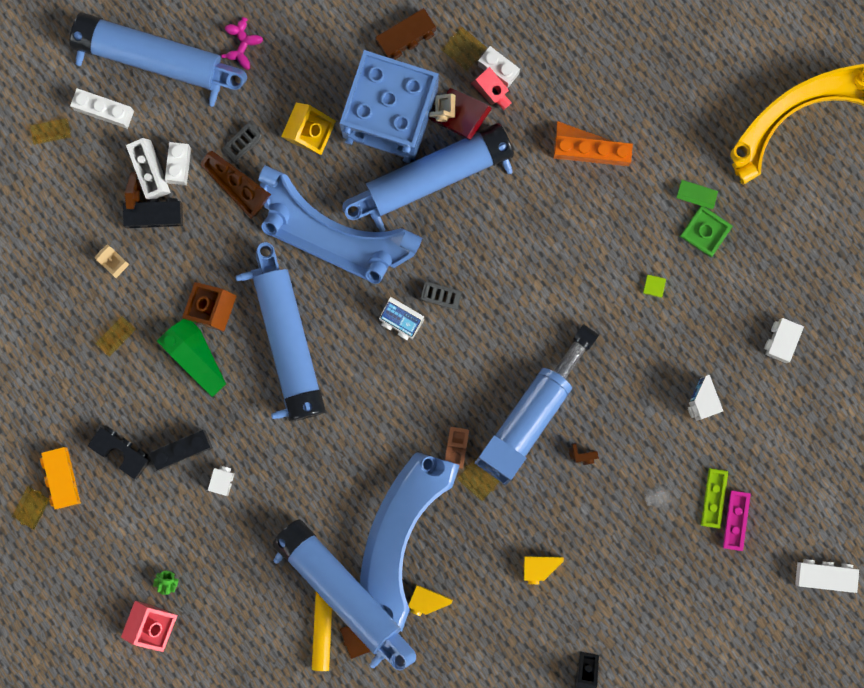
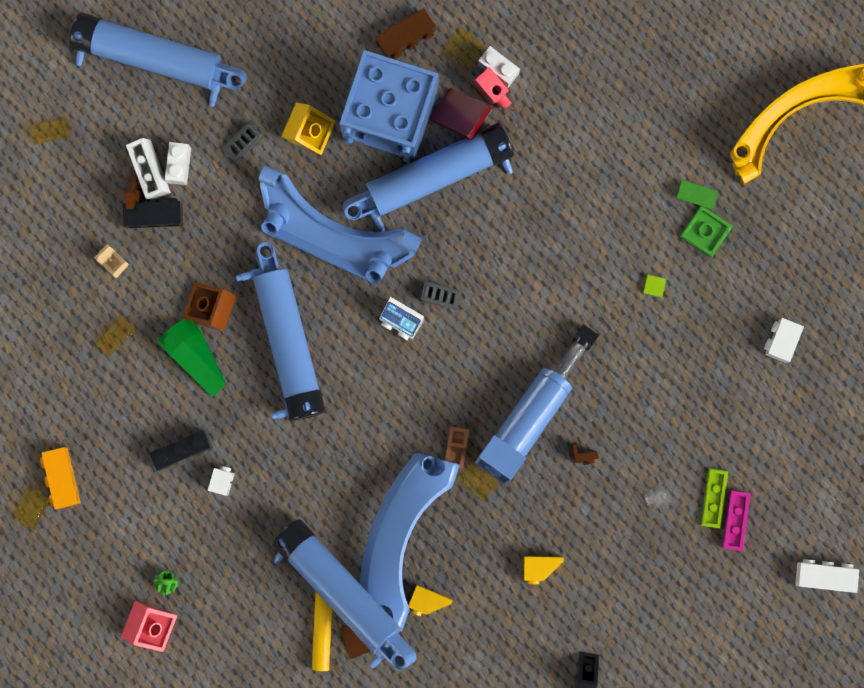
white brick [70,88,134,129] -> none
black arch [88,427,151,479] -> none
reddish brown wing [200,151,271,219] -> none
dark pink piece [221,17,263,70] -> none
tan bracket [429,94,455,122] -> none
orange wedge [553,121,633,166] -> none
white slope [688,375,723,421] -> none

